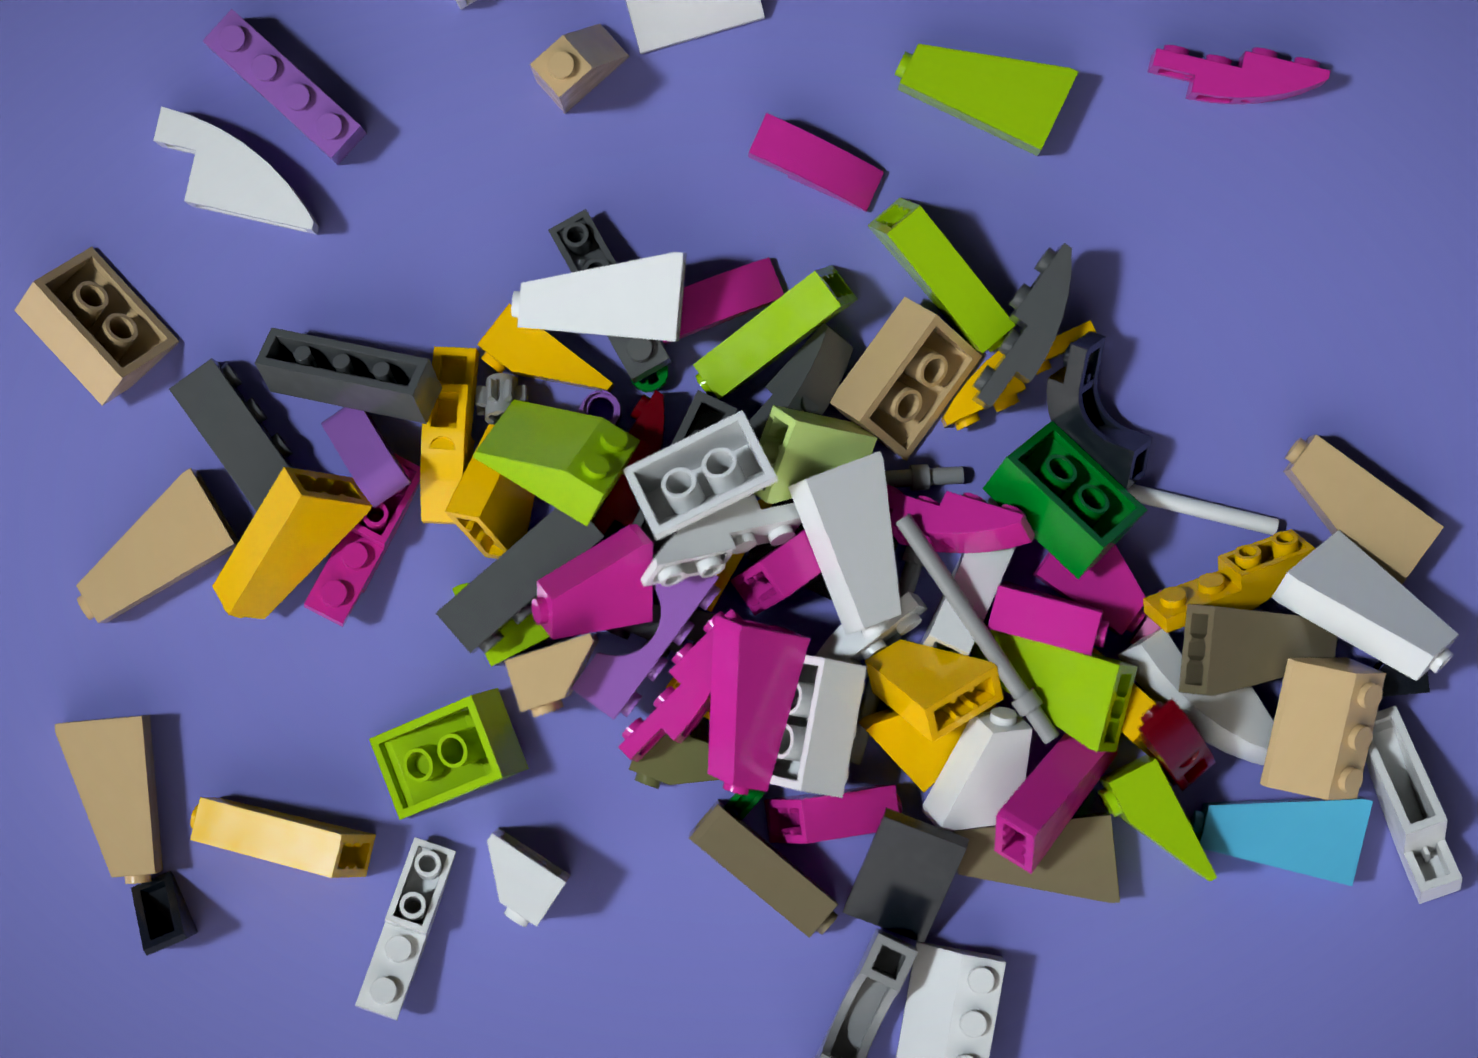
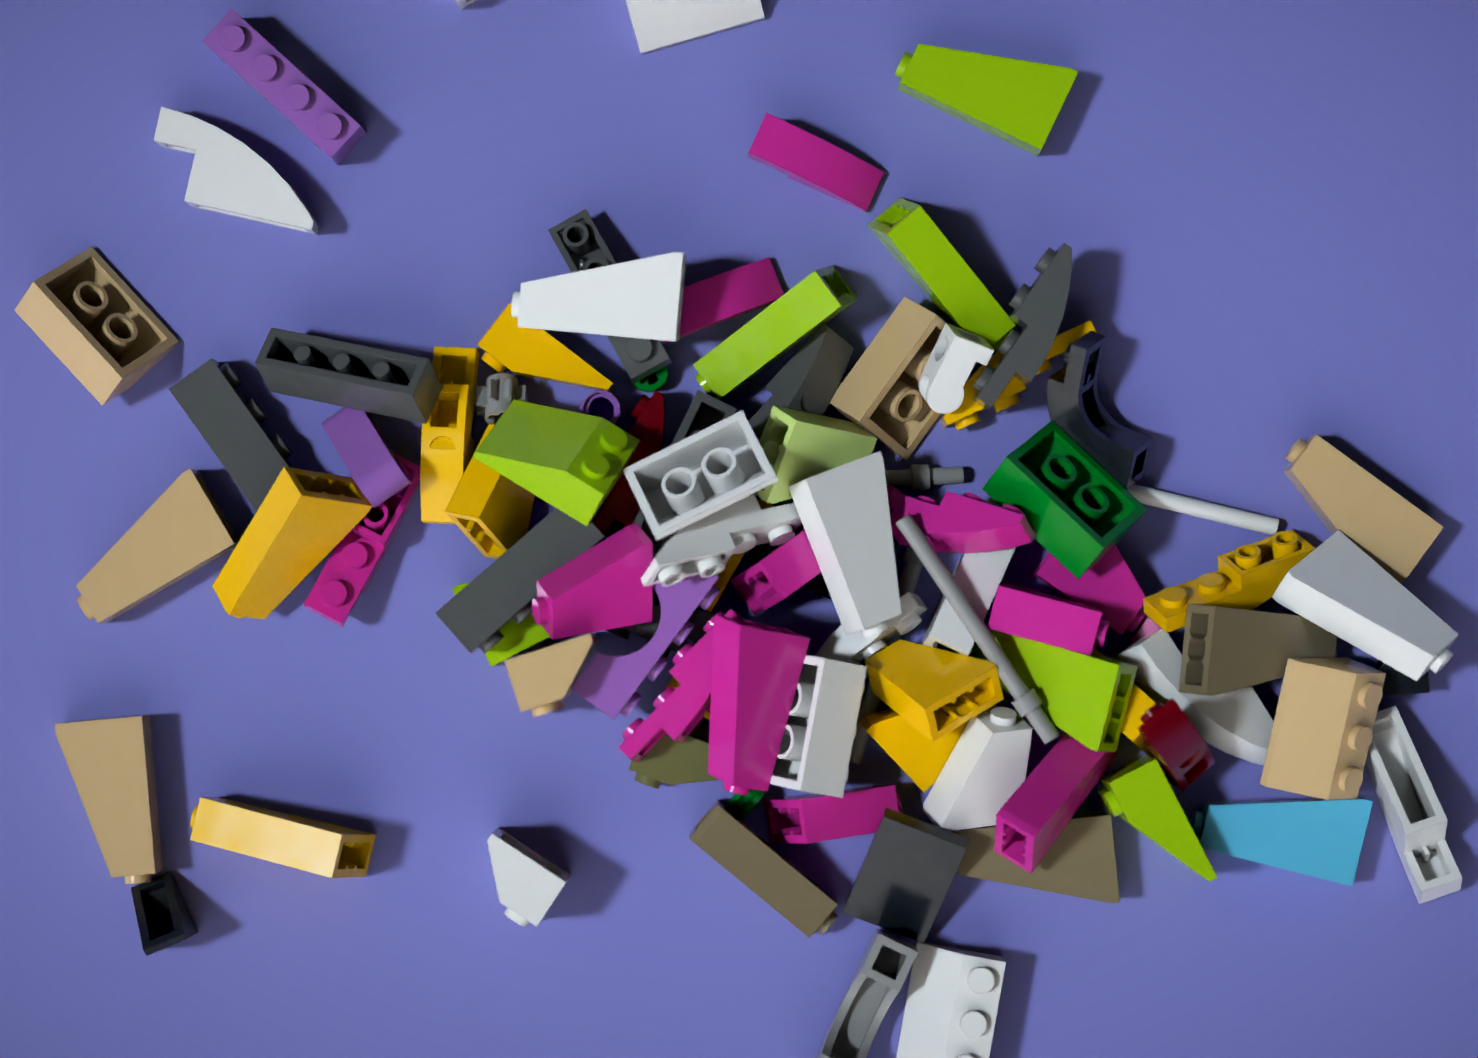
white slope [355,837,456,1021] -> none
lime slope [369,688,529,820] -> none
tan slope [530,24,629,114] -> none
dark pink slope [1147,45,1330,105] -> none
none -> white leg [918,323,994,414]

